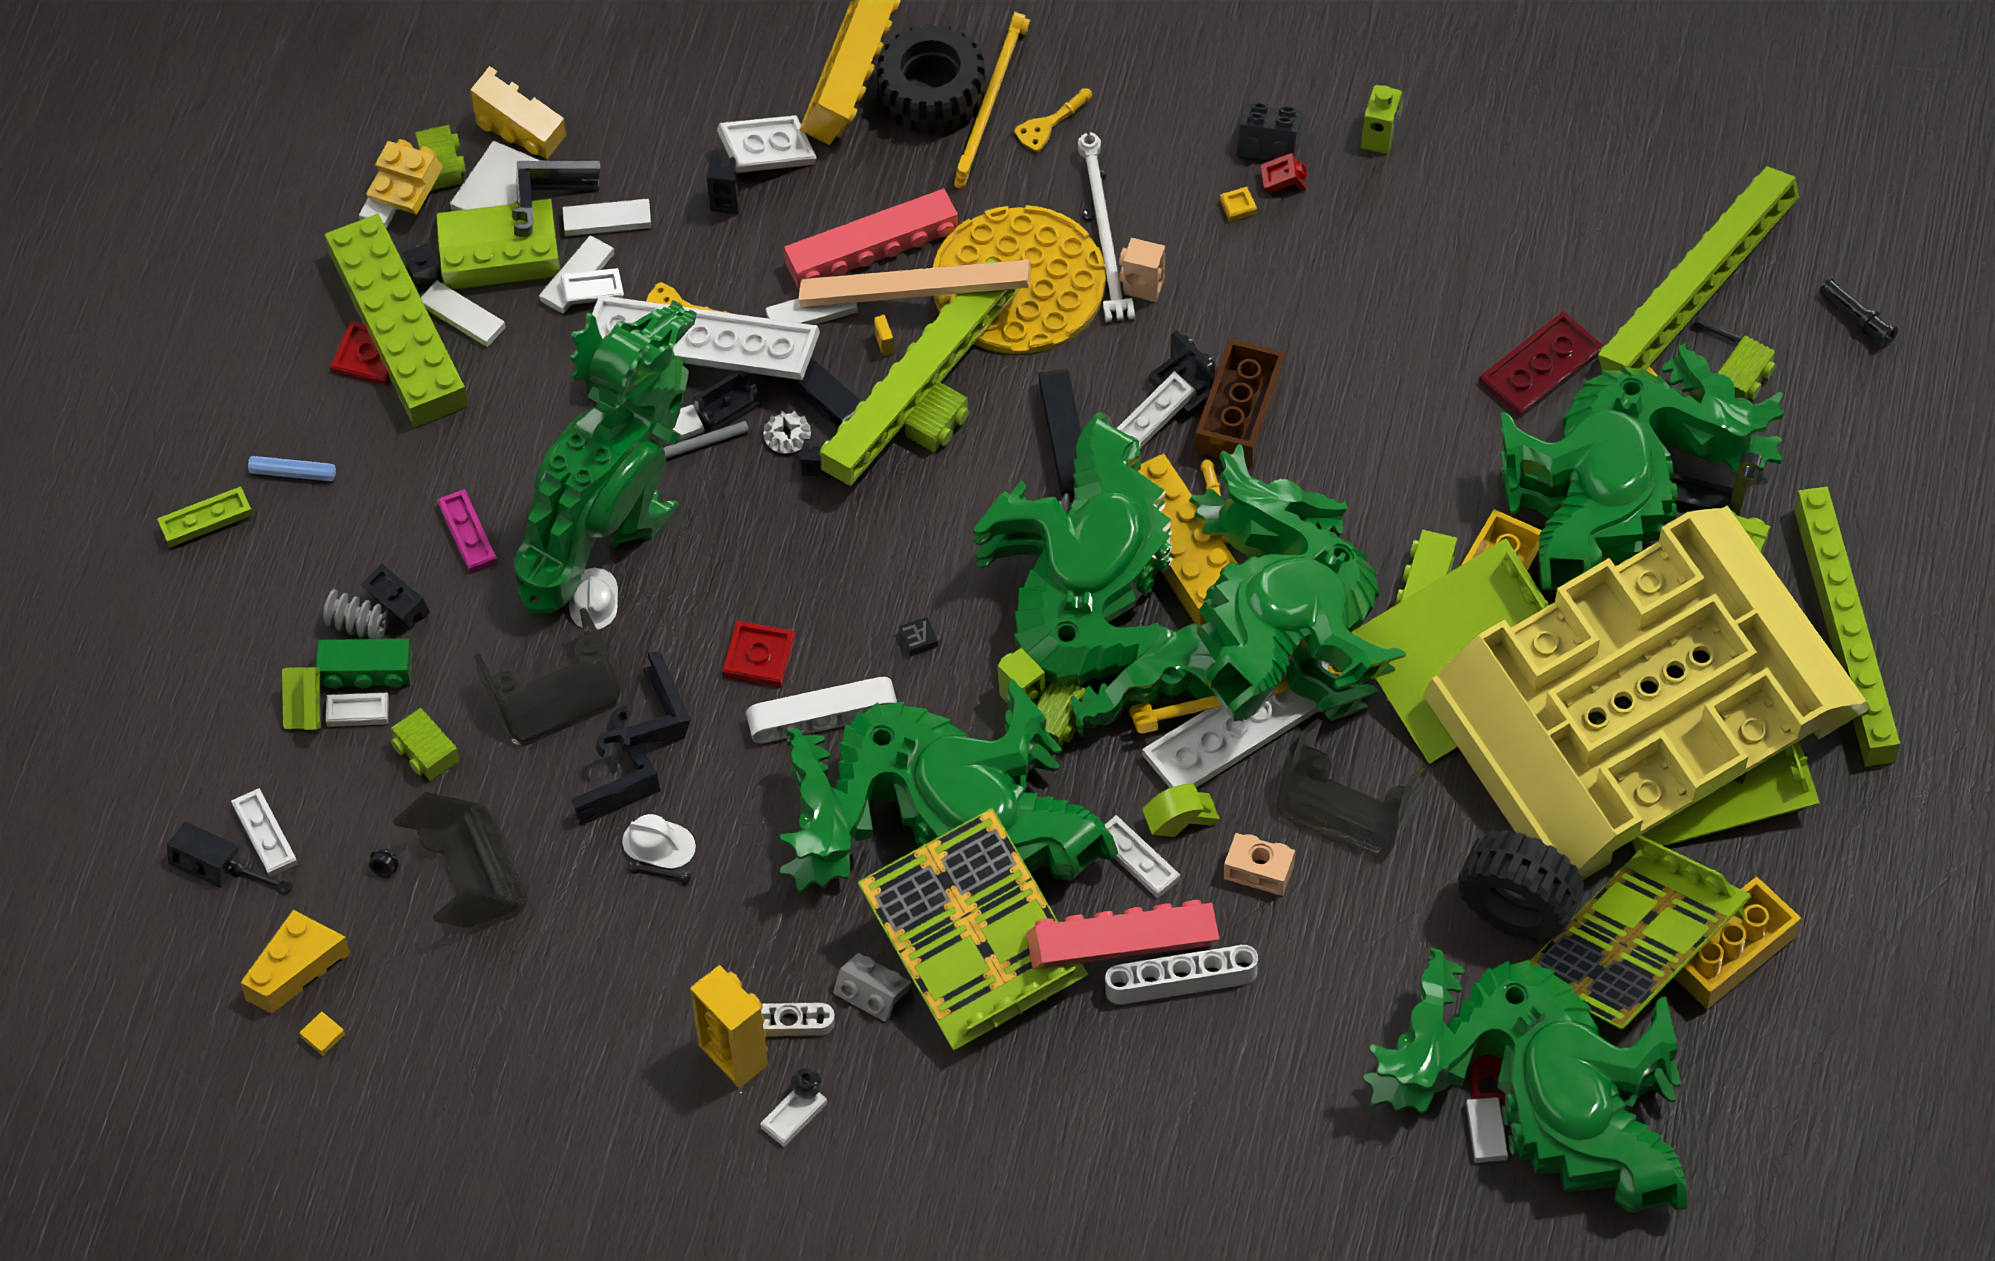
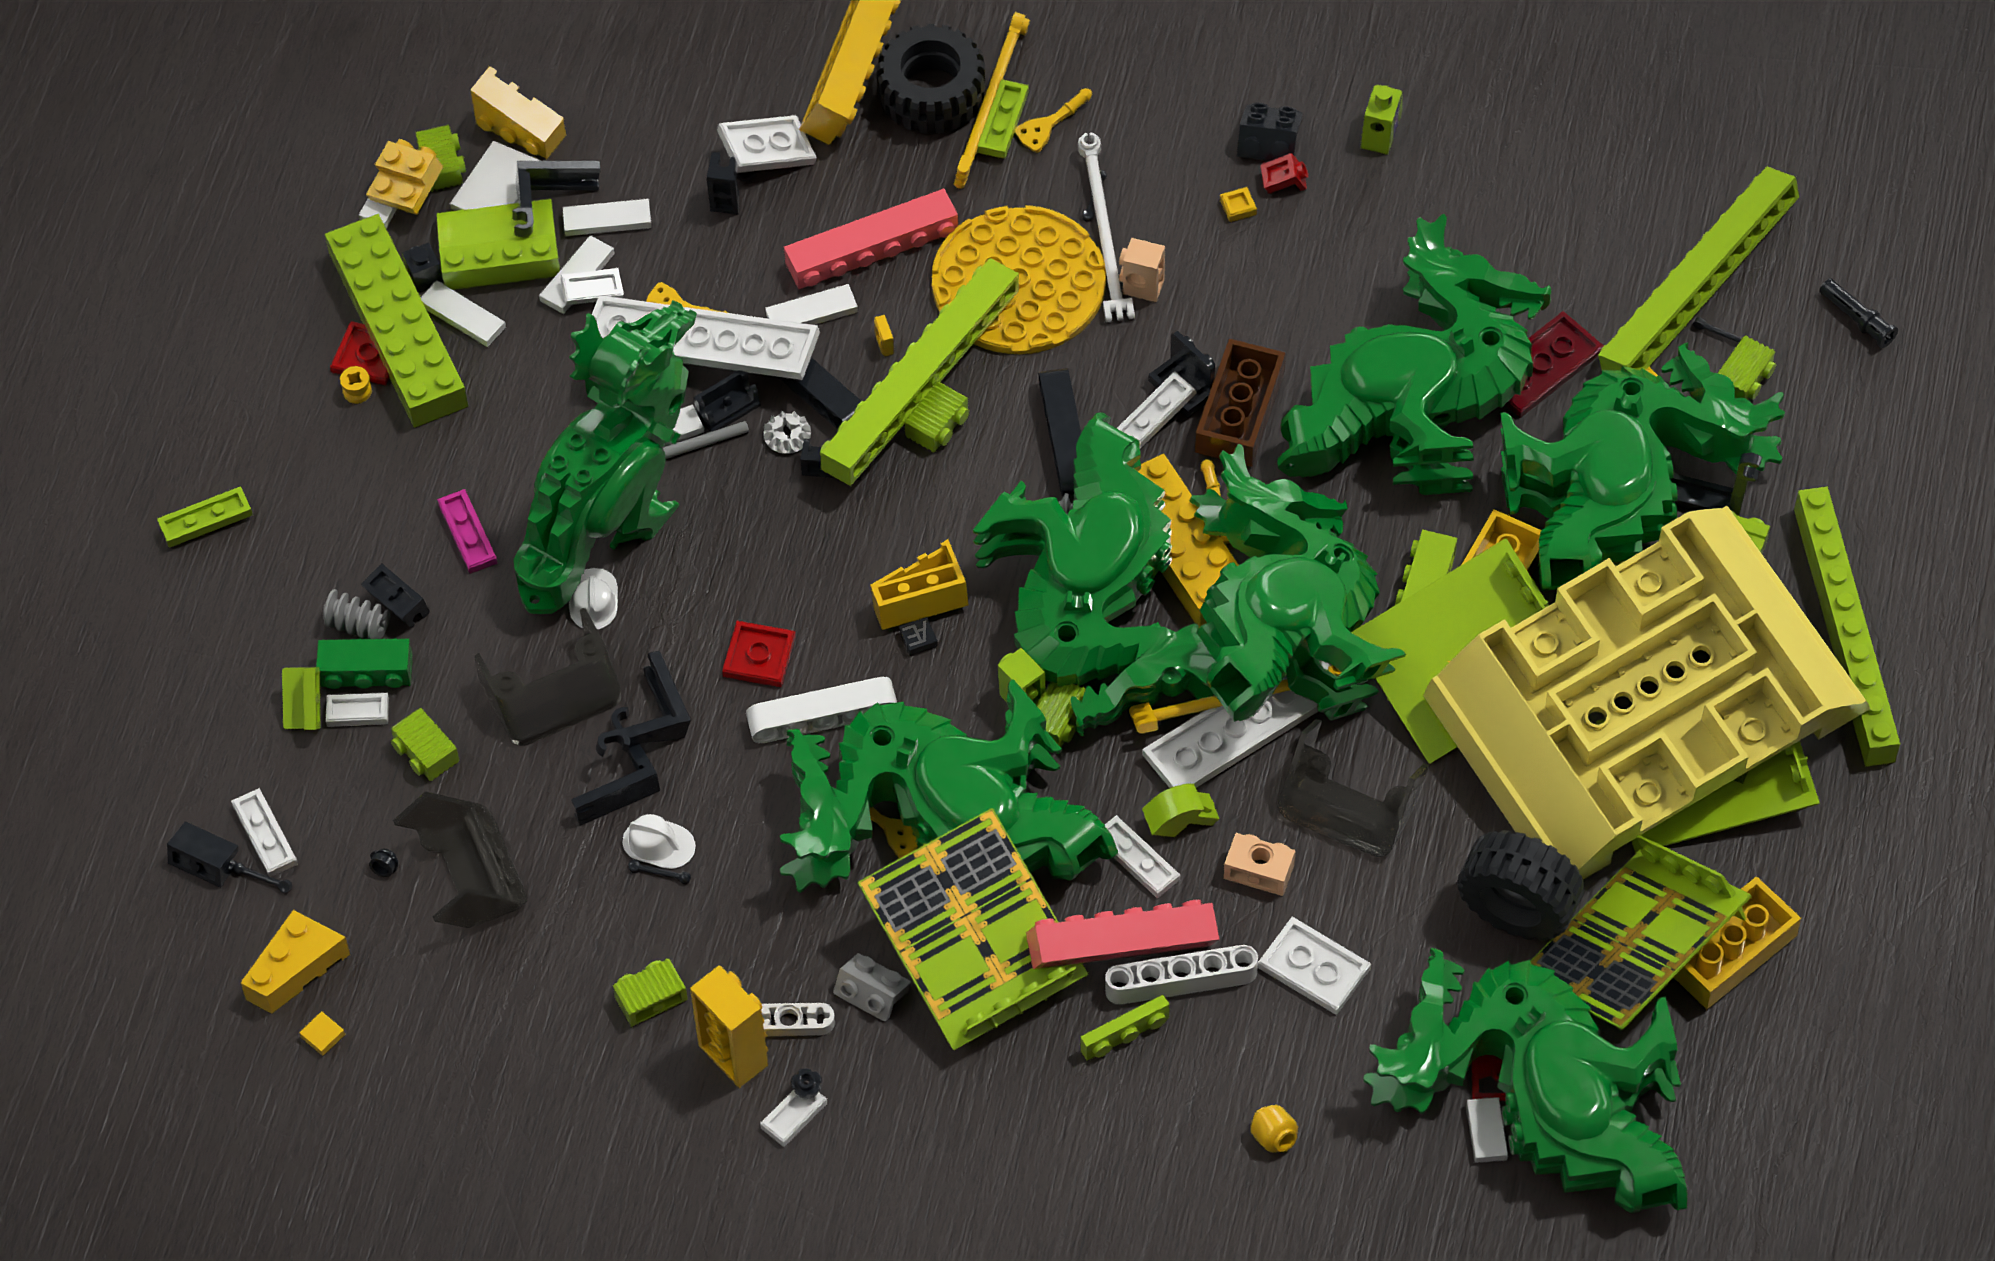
light blue axle [248,456,336,481] -> none
light nougat tile [798,260,1031,307] -> none
none -> yellow wheel [340,366,372,404]
none -> lime brick [613,959,688,1027]
none -> yellow wedge [870,539,969,630]
none -> yellow piece [870,807,917,858]
none -> lime plate [978,79,1029,159]
none -> lime plate [1080,995,1169,1060]
none -> yellow head [1251,1105,1298,1153]
none -> white tile [1258,917,1371,1015]
none -> green animal [1277,214,1551,495]

